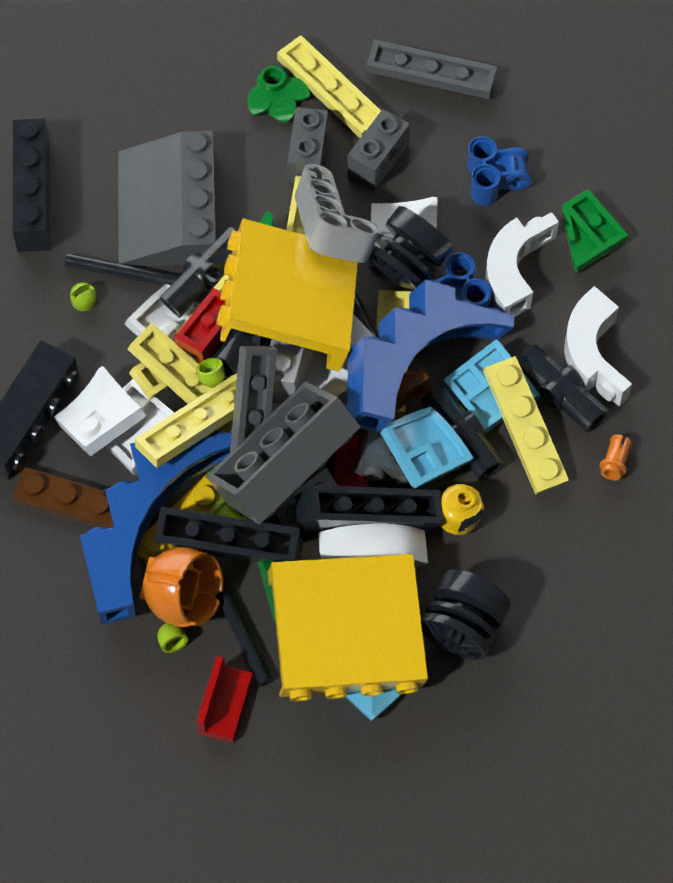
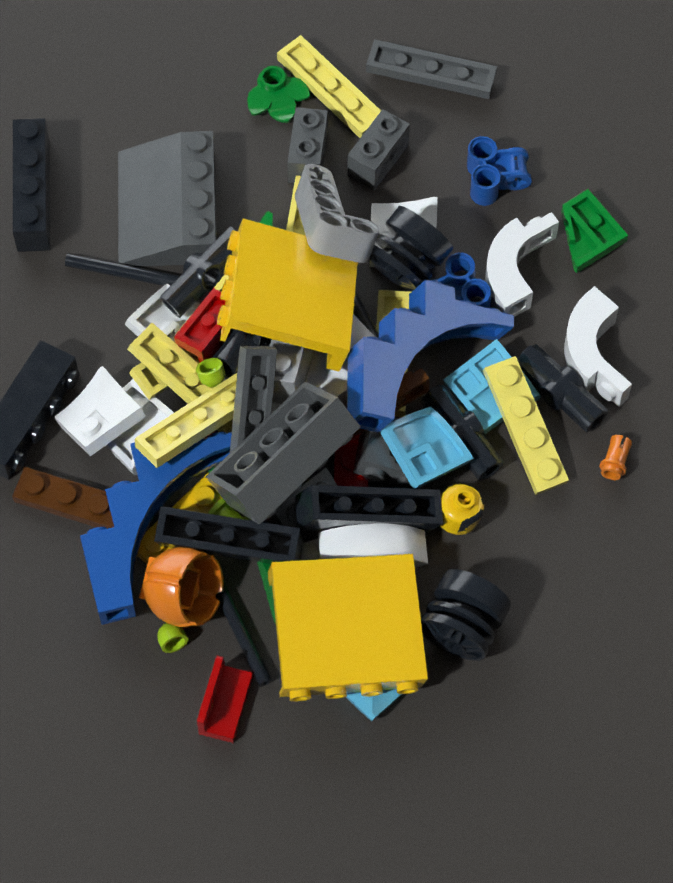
lime hinge [70,282,97,312] -> none

